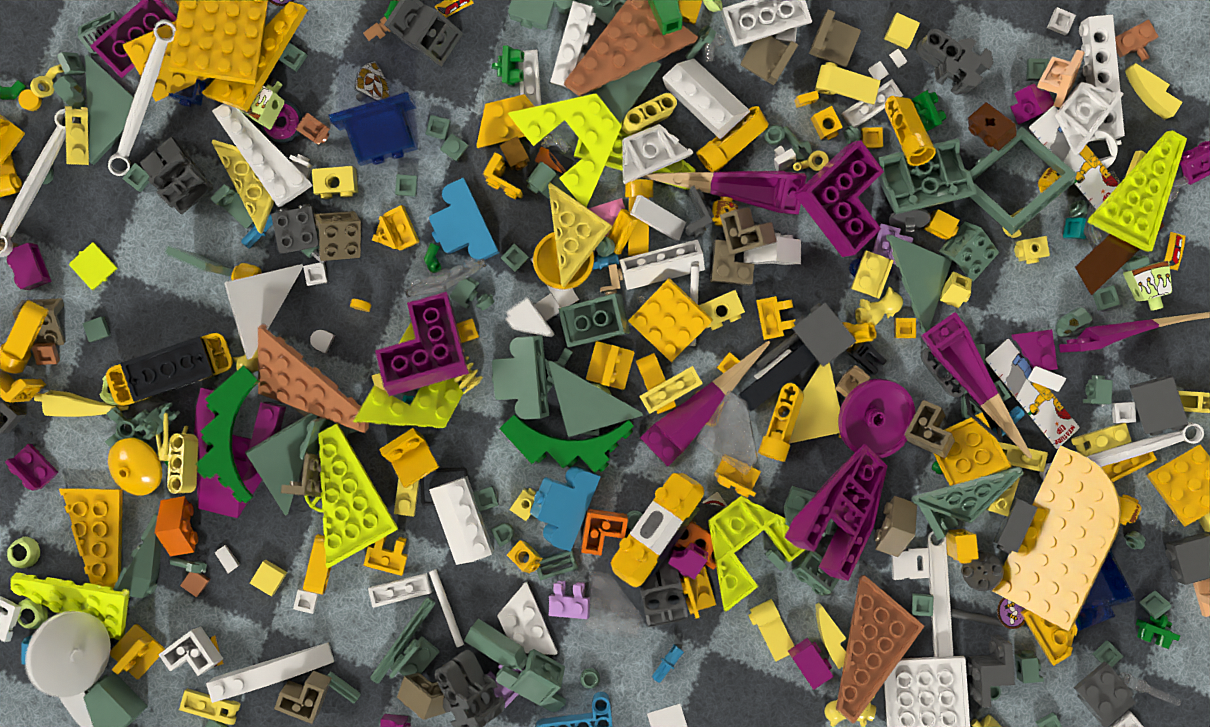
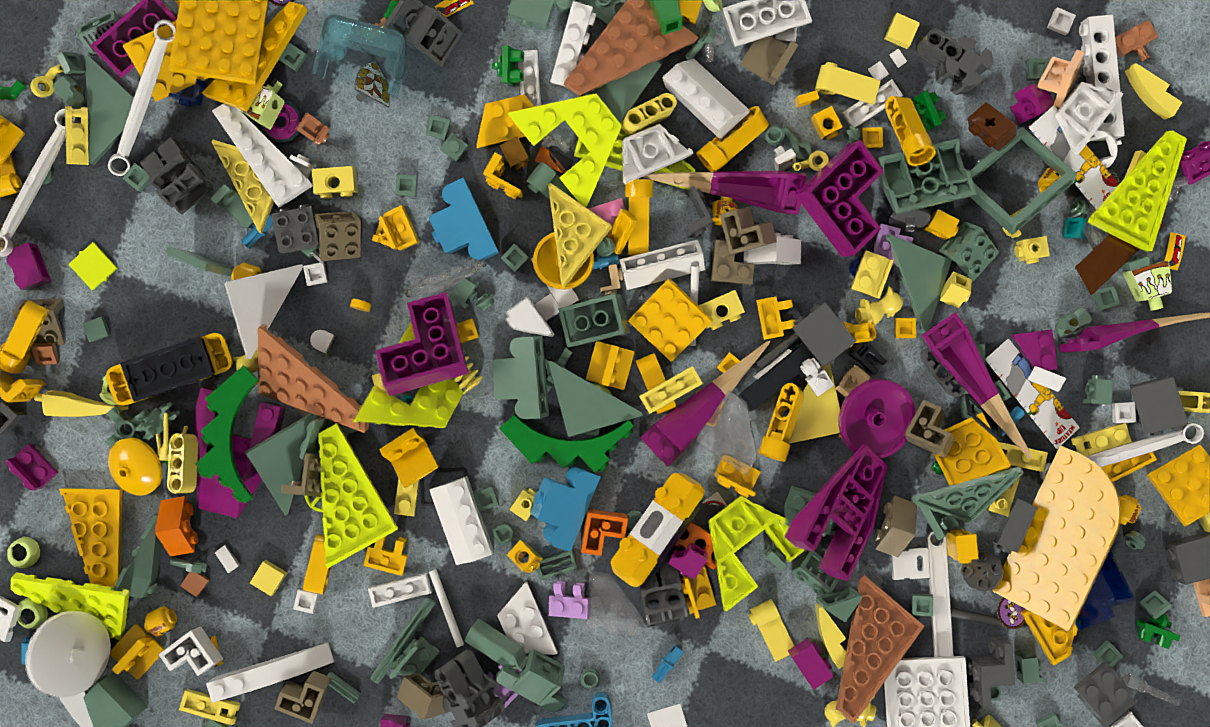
yellow tile [18,89,42,111] -> none
clear blue windscreen [329,92,418,166] -> none
green arm [424,243,442,273] -> none
white tile [630,195,686,240] -> none
dark tan bracket [809,9,861,68] -> none
none -> yellow head [144,606,177,637]
none -> clear light blue windscreen [312,14,406,99]
none -> white plate [800,357,834,397]
none -> sand green slope [816,587,862,622]

